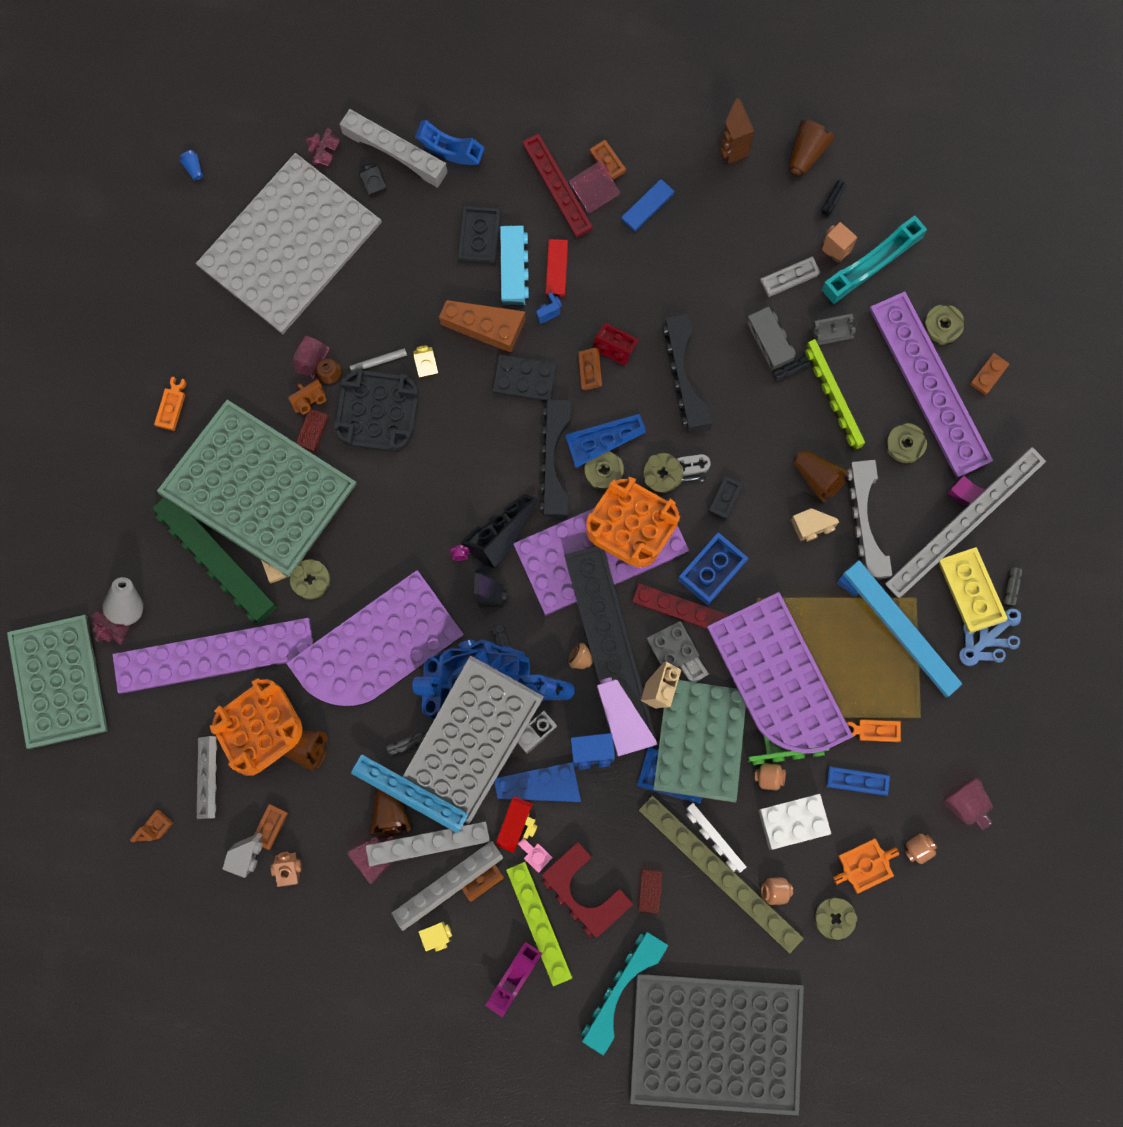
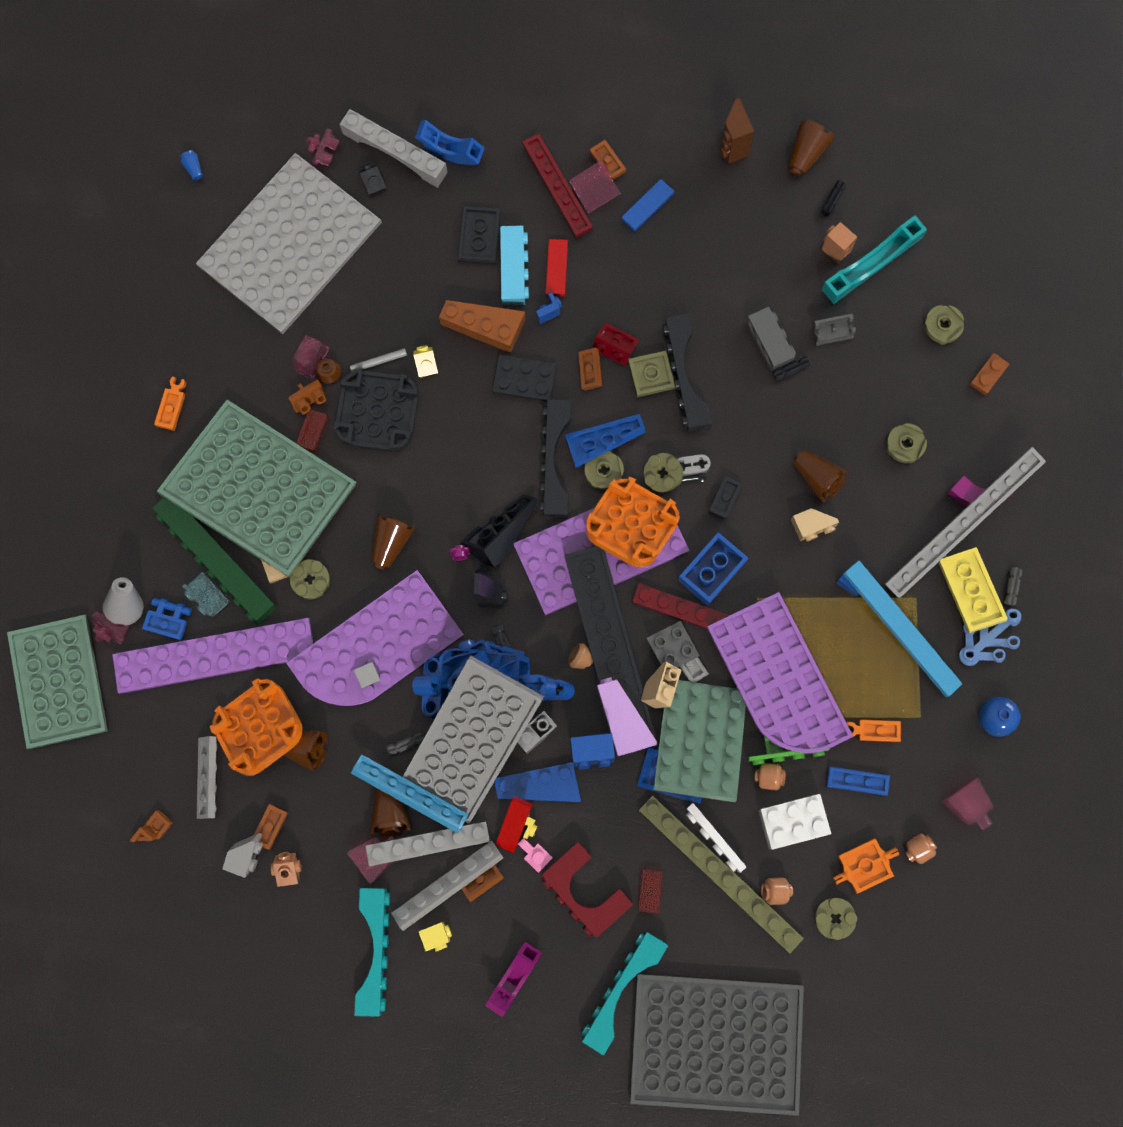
lime plate [506,862,572,986] -> none
light grey tile [760,256,821,297] -> none
lime plate [805,339,865,450] -> none
light grey arch [847,460,892,580] -> none
medium lavender plate [869,292,993,479] -> none
none -> blue plate [142,598,192,641]
none -> clear light blue bracket [183,572,230,617]
none -> light grey tile [354,662,380,688]
none -> teal arch [355,888,390,1016]
none -> reddish brown cone [371,513,416,570]
none -> olive plate [628,351,675,397]
none -> blue cylinder [978,696,1021,737]

